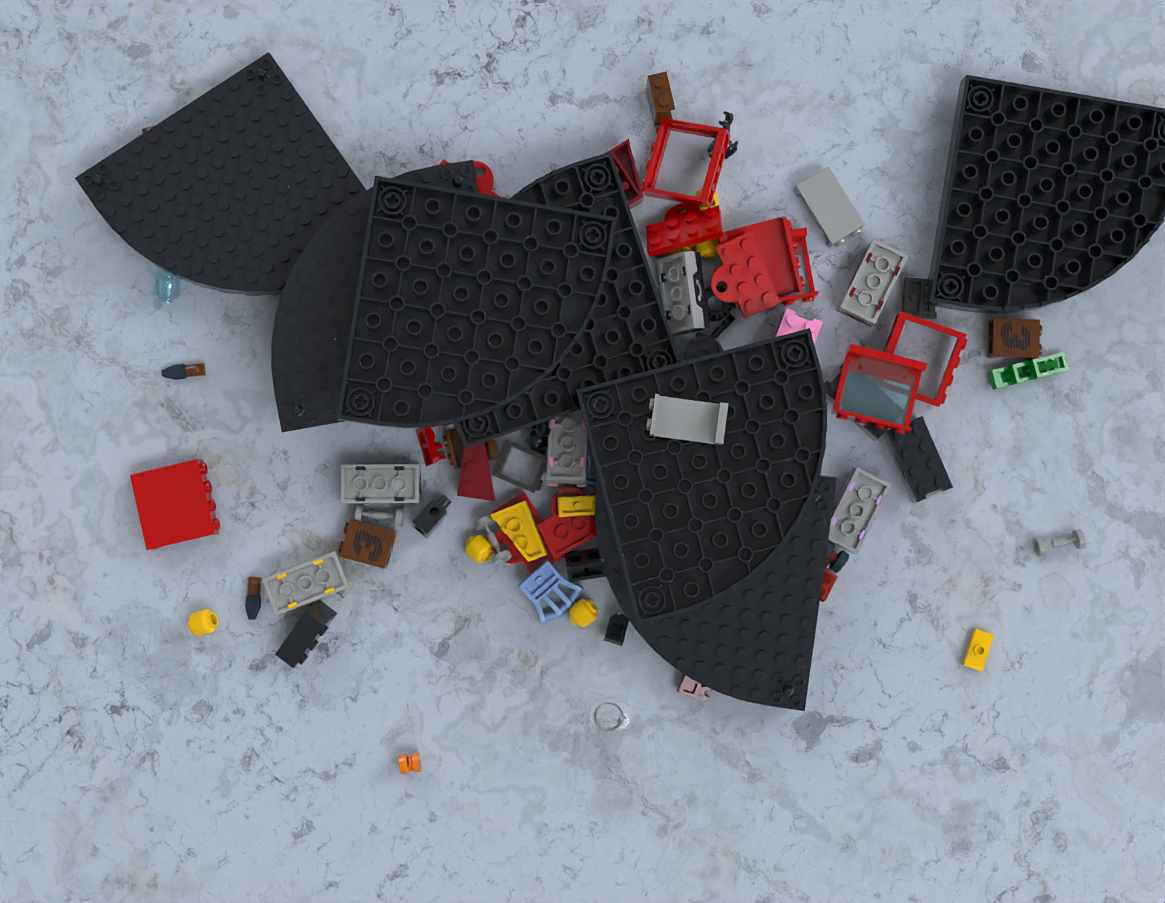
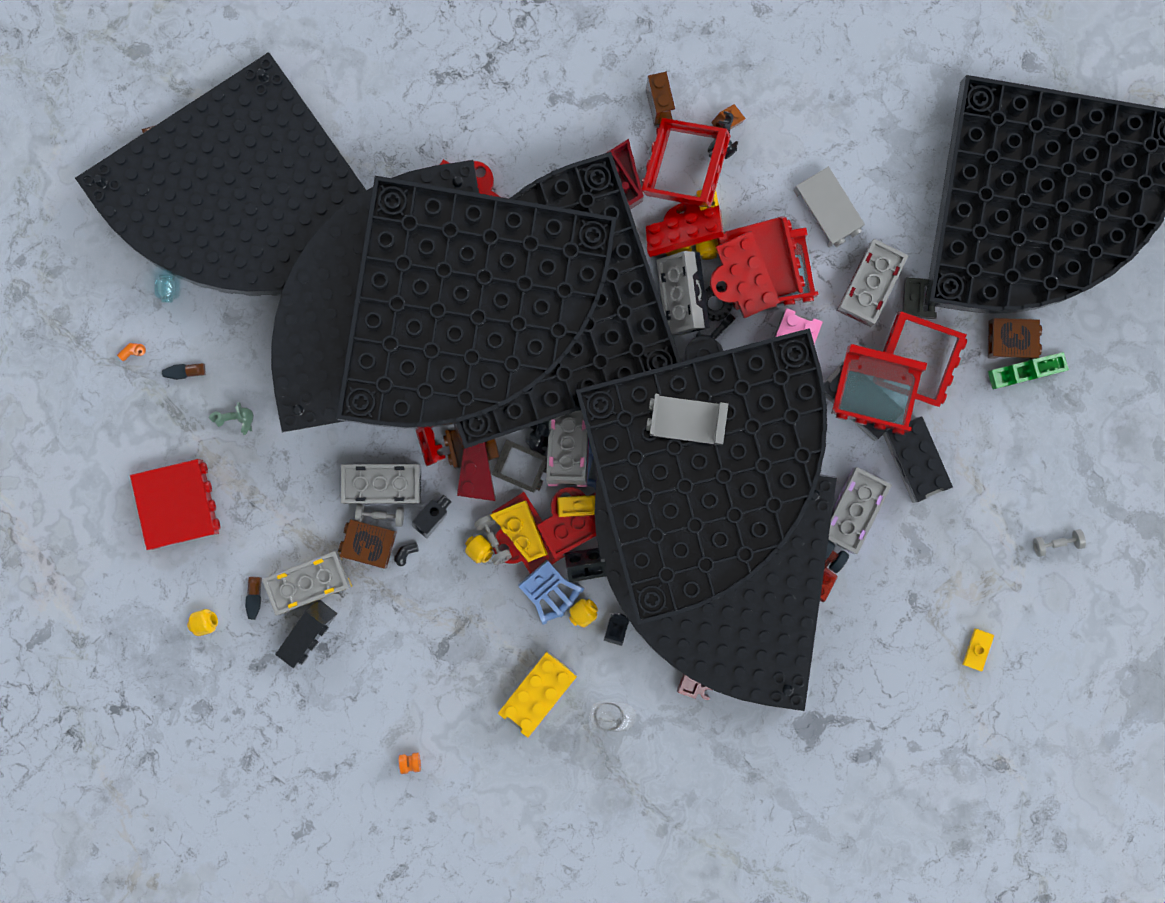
none -> orange arm [117,343,146,361]
none -> sand green piece [208,402,254,435]
none -> black arm [394,542,419,567]
none -> yellow piece [498,650,577,738]
none -> dark orange bracket [711,104,746,130]

